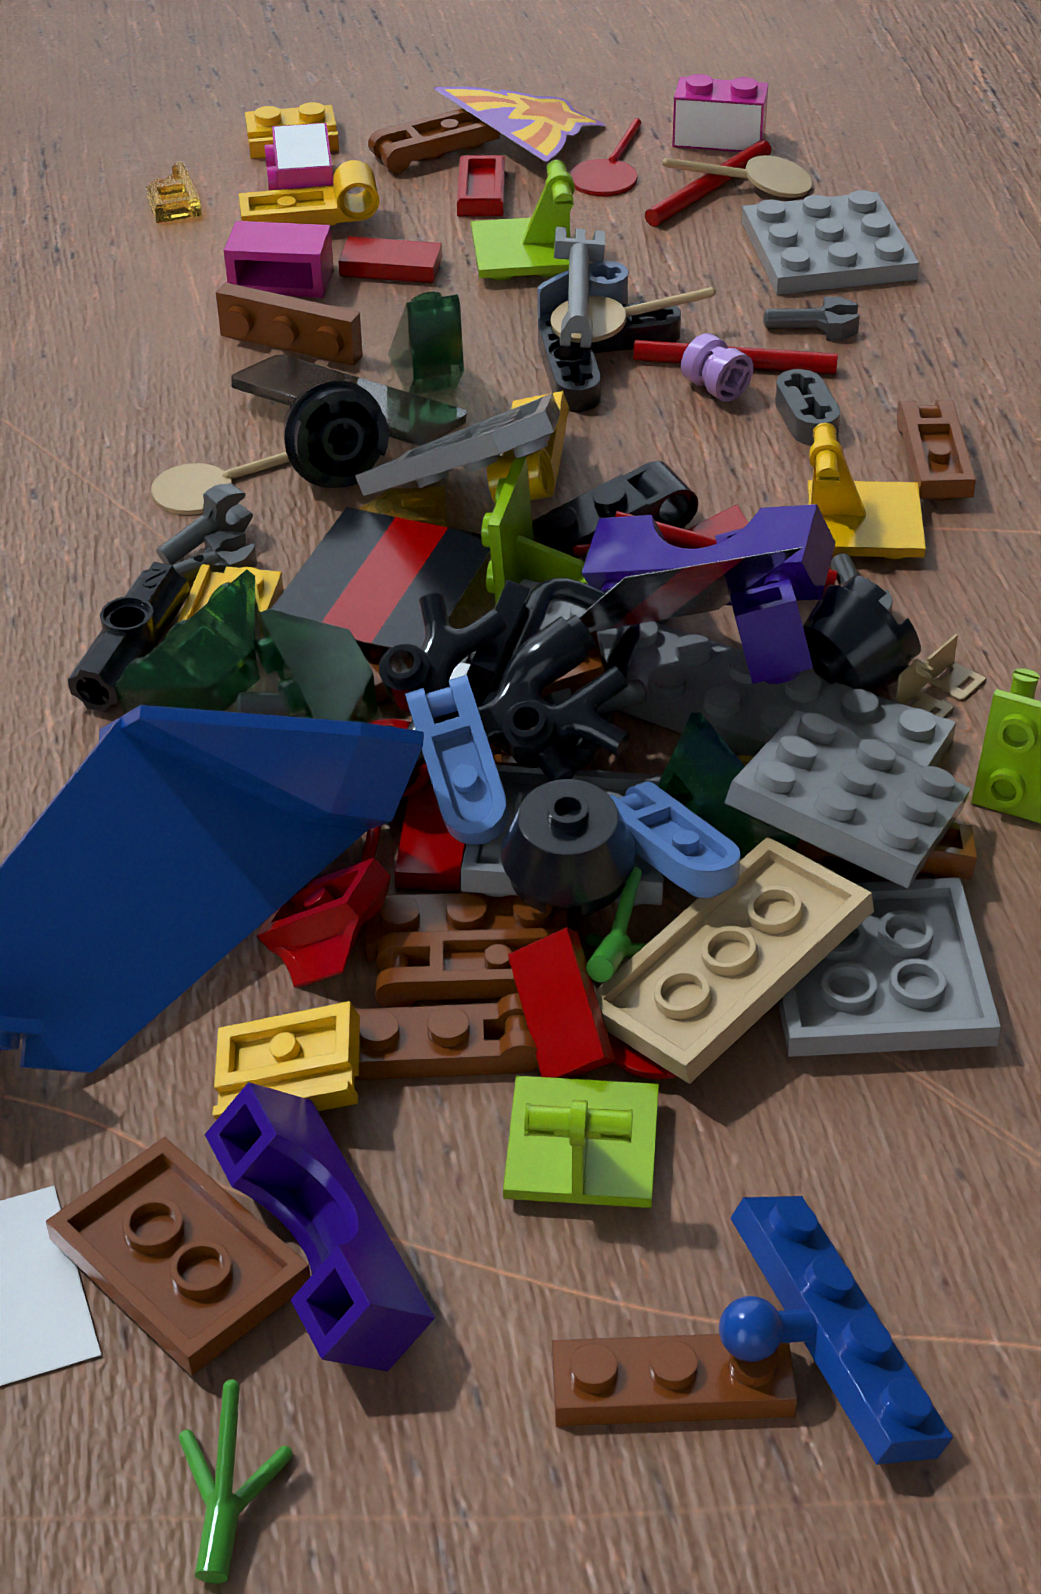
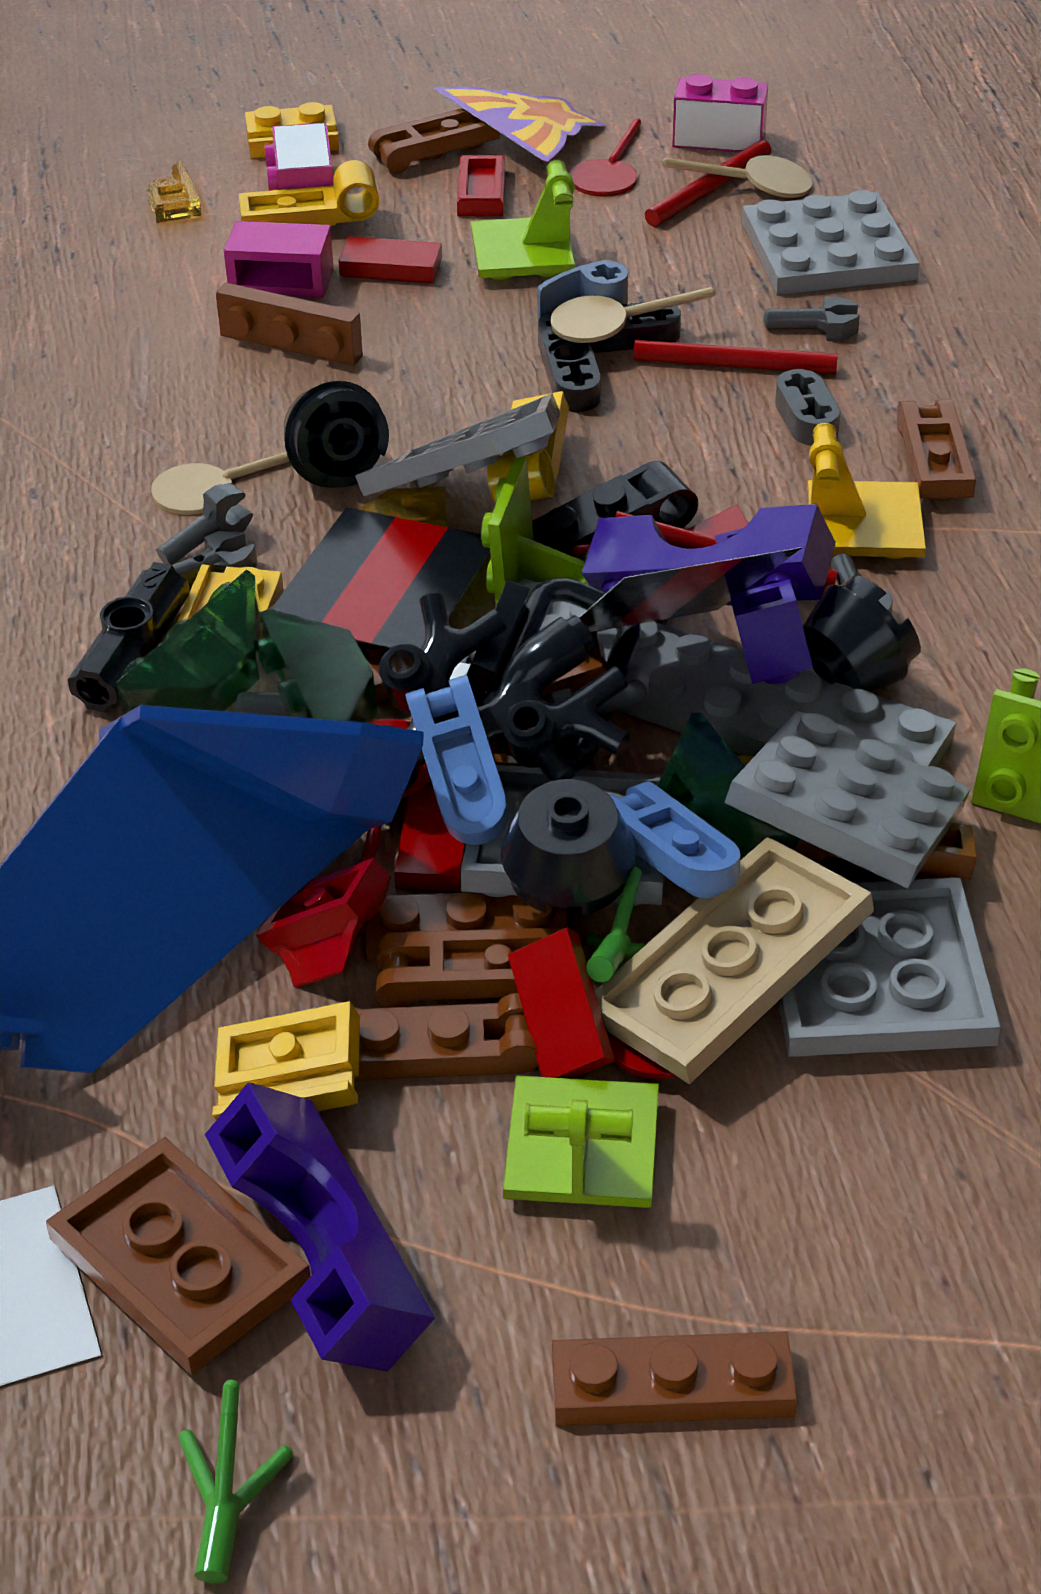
clear smoke piece [231,355,467,446] -> none
clear green slope [388,291,464,396] -> none
light grey hinge [554,227,605,348] -> none
lavender wheel [681,333,753,402] -> none
blue plate [719,1196,953,1465] -> none
tan piece [896,634,987,718] -> none

